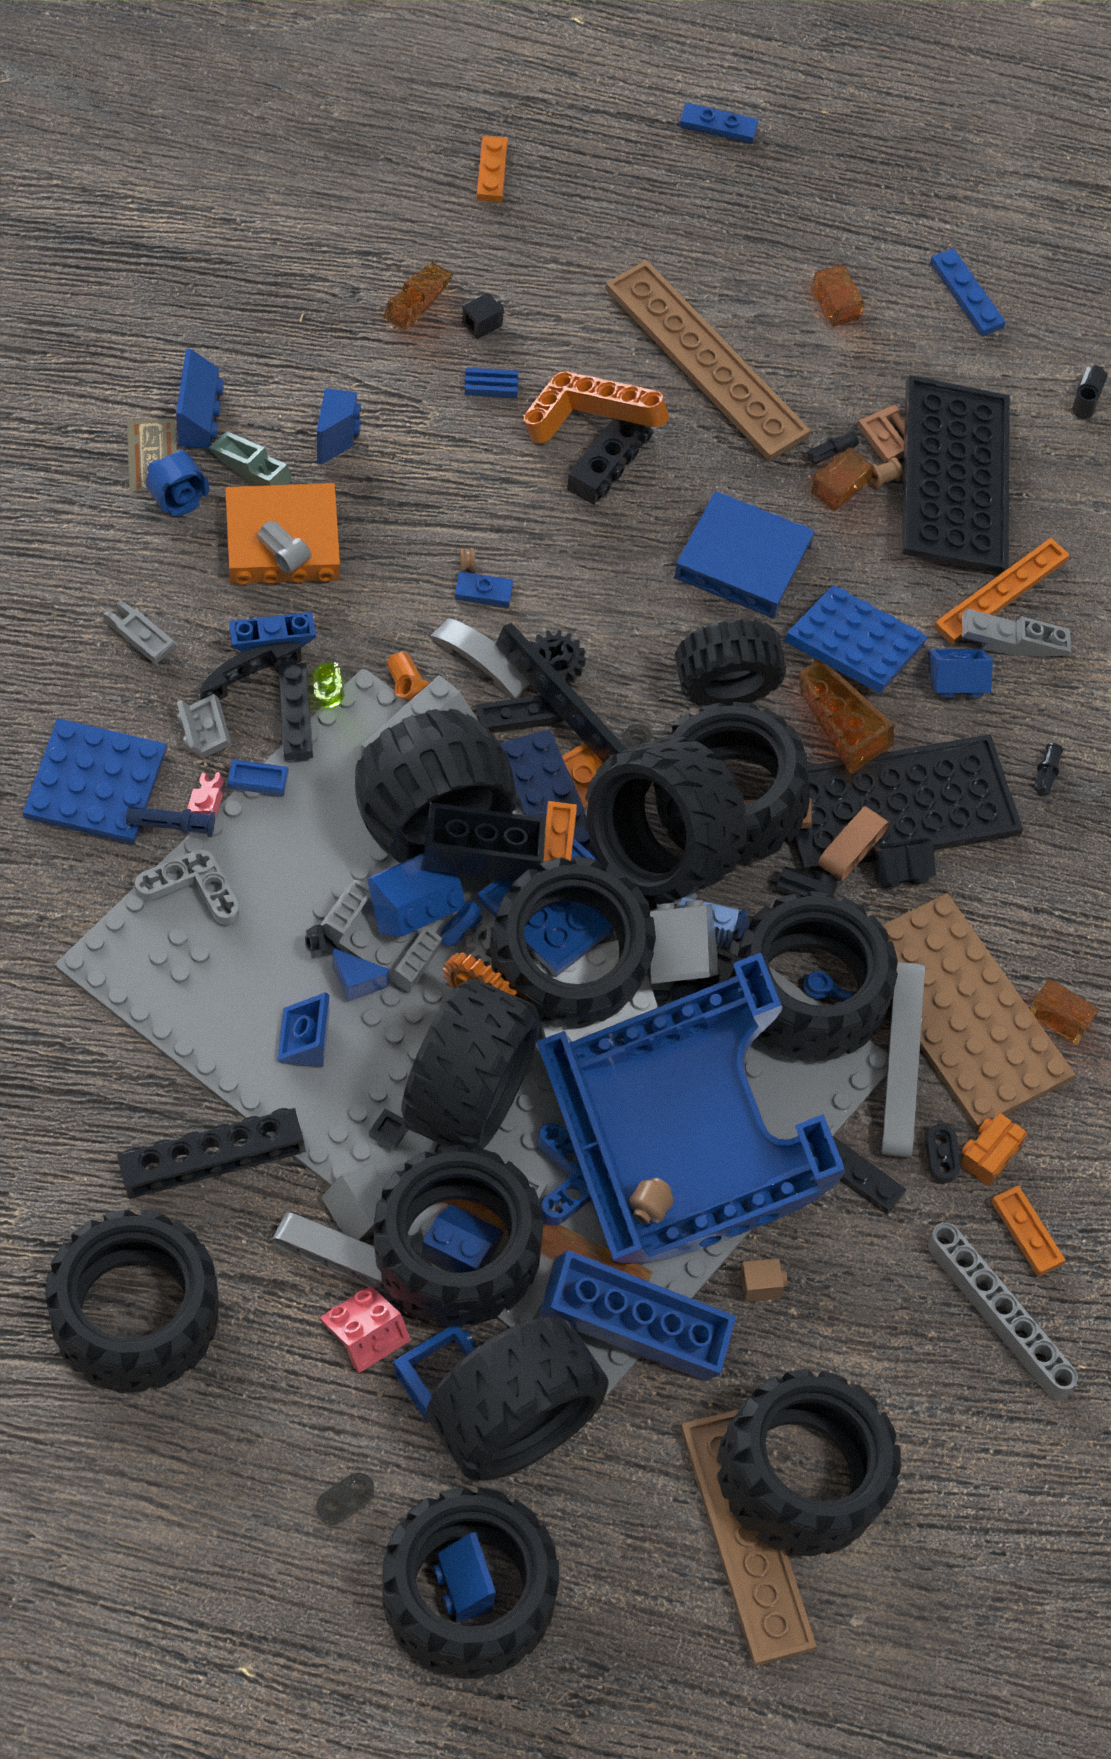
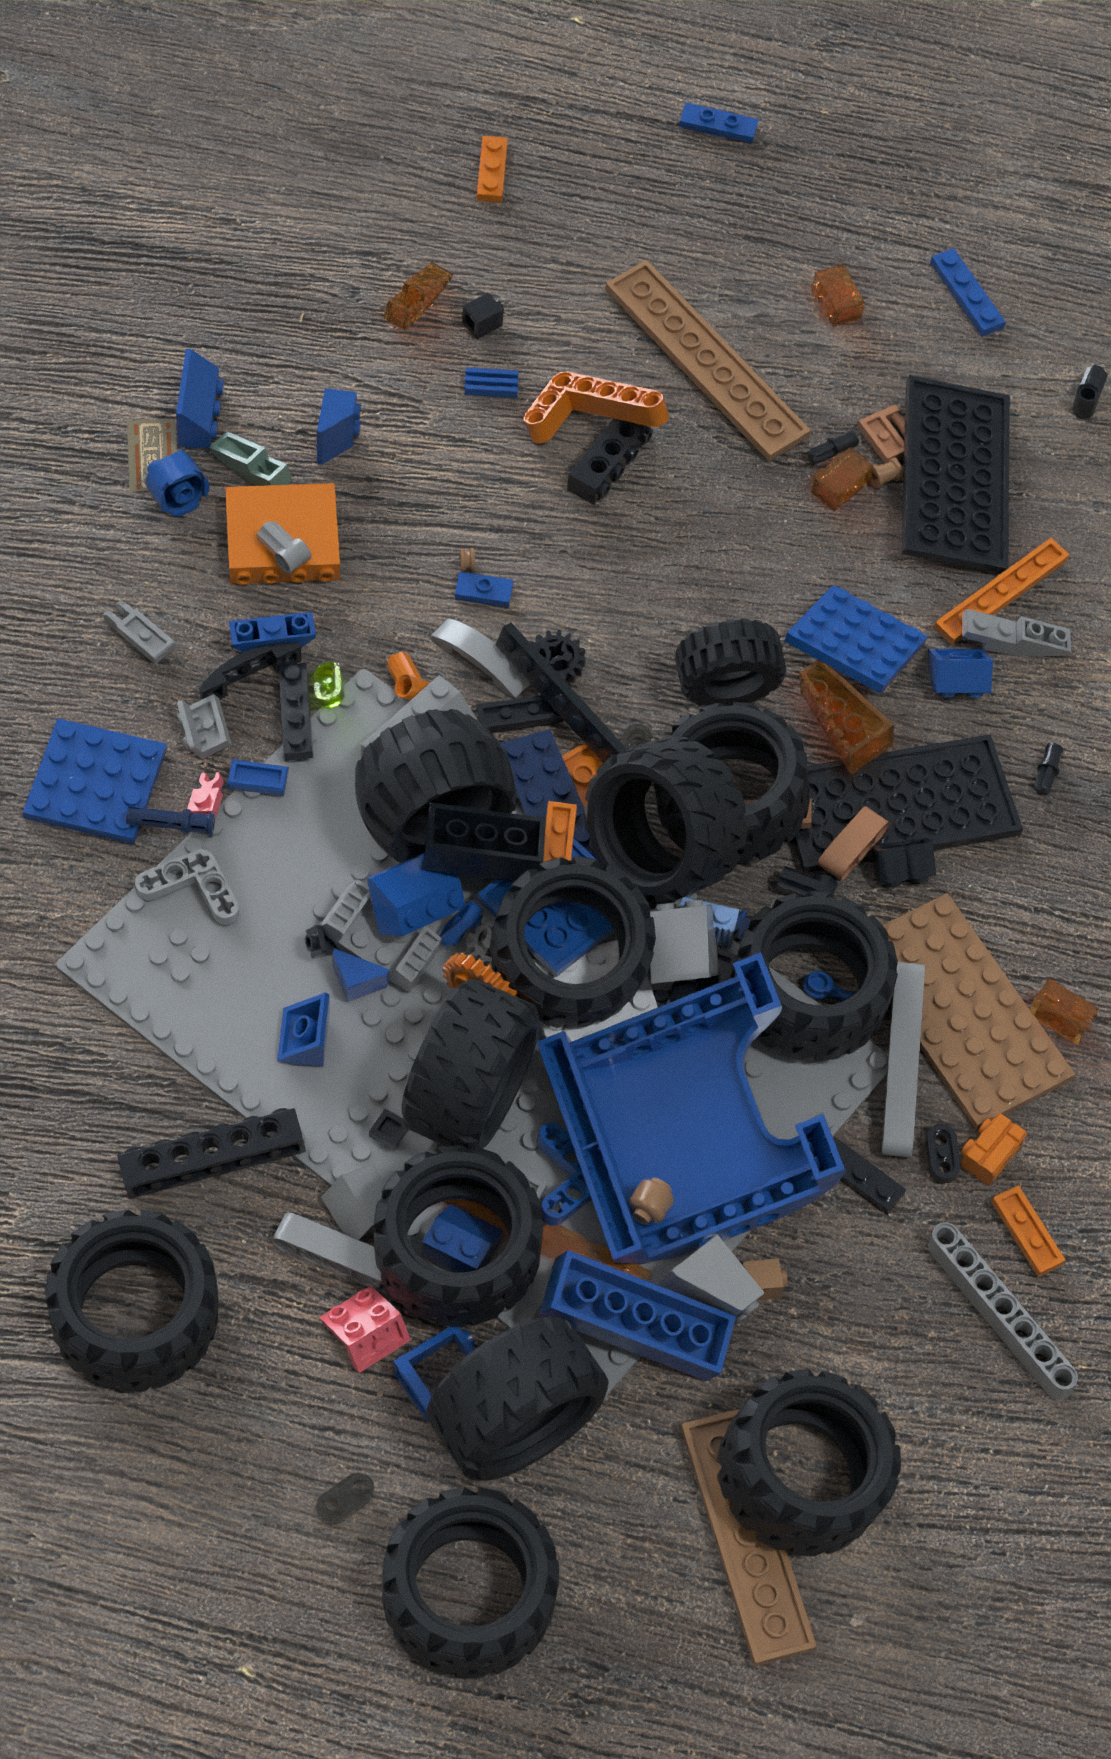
blue slope [433,1532,496,1623] -> none
blue panel [674,491,815,619] -> none
none -> light grey slope [657,1234,764,1324]

